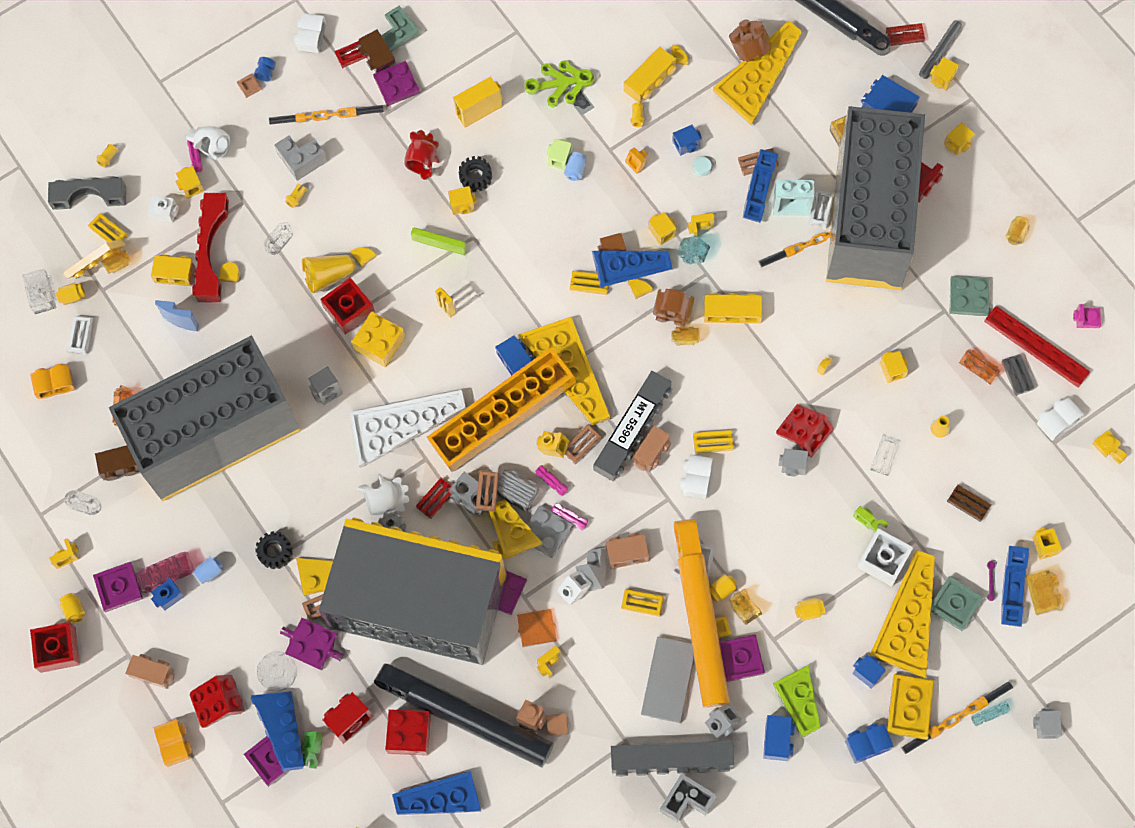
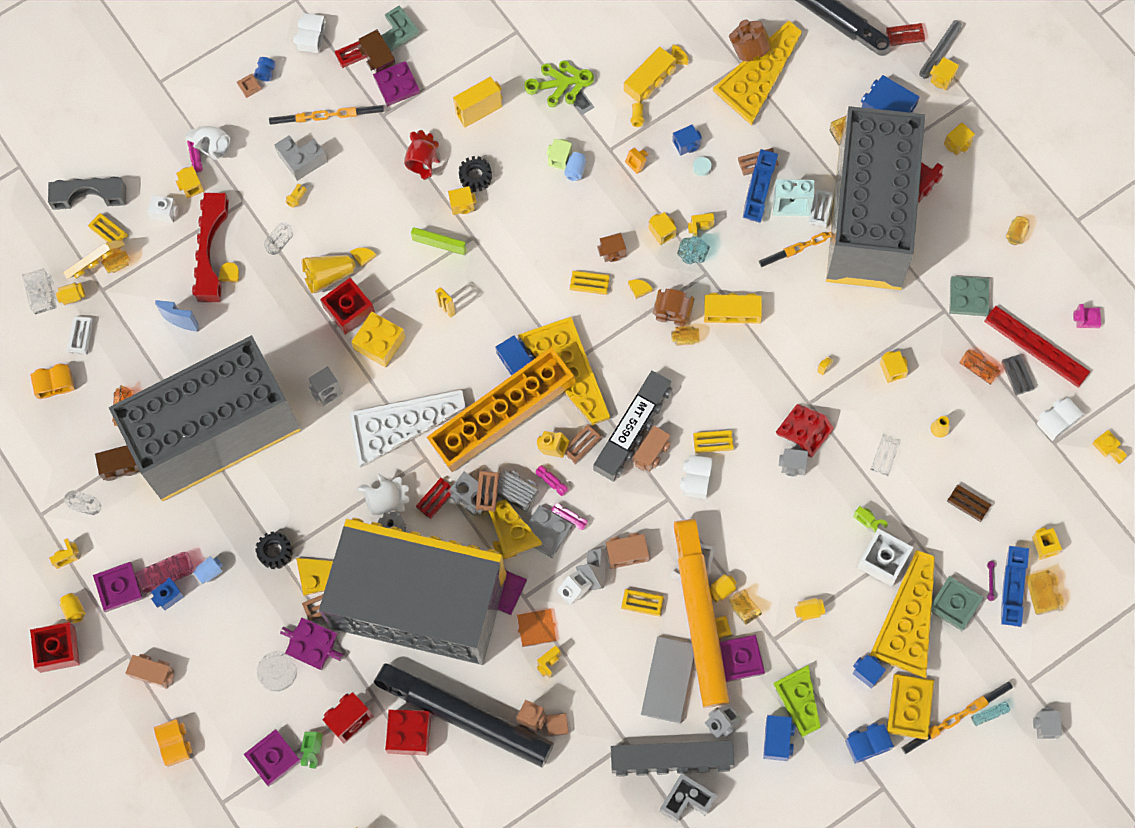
yellow pin [96,144,118,168] -> none
yellow brick [151,254,195,286] -> none
red bracket [190,675,245,728] -> none
blue wing [251,691,304,771] -> none
blue wing [392,771,482,815] -> none
blue wing [591,251,673,287] -> none

